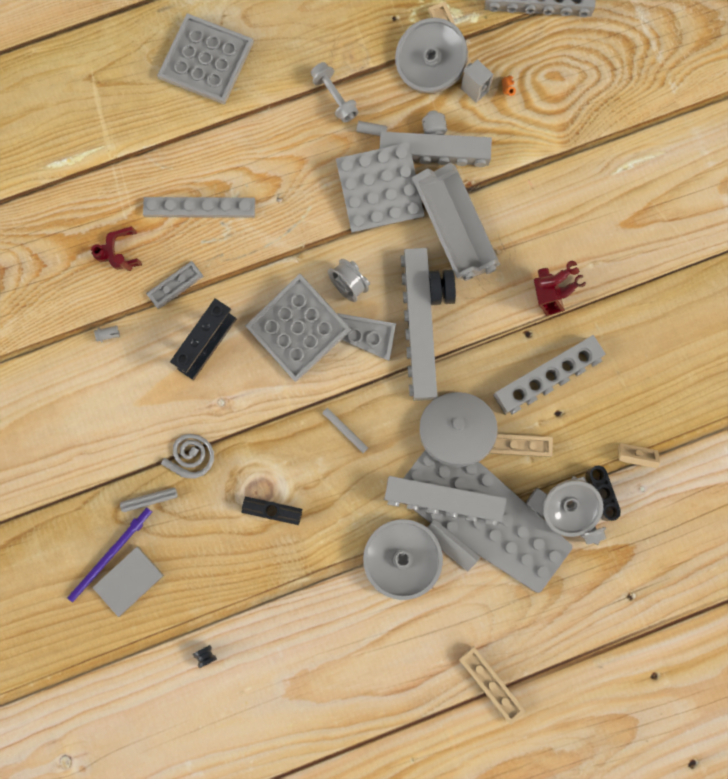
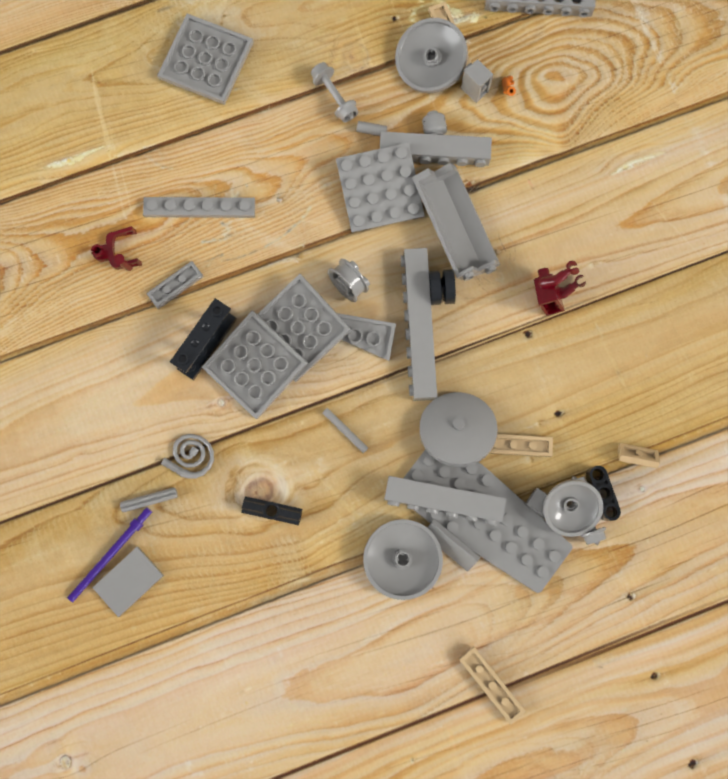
light grey pin [94,325,120,343] -> none
black wheel [193,645,217,669] -> none
light grey brick [493,335,606,415] -> none
none -> light grey plate [202,311,309,419]

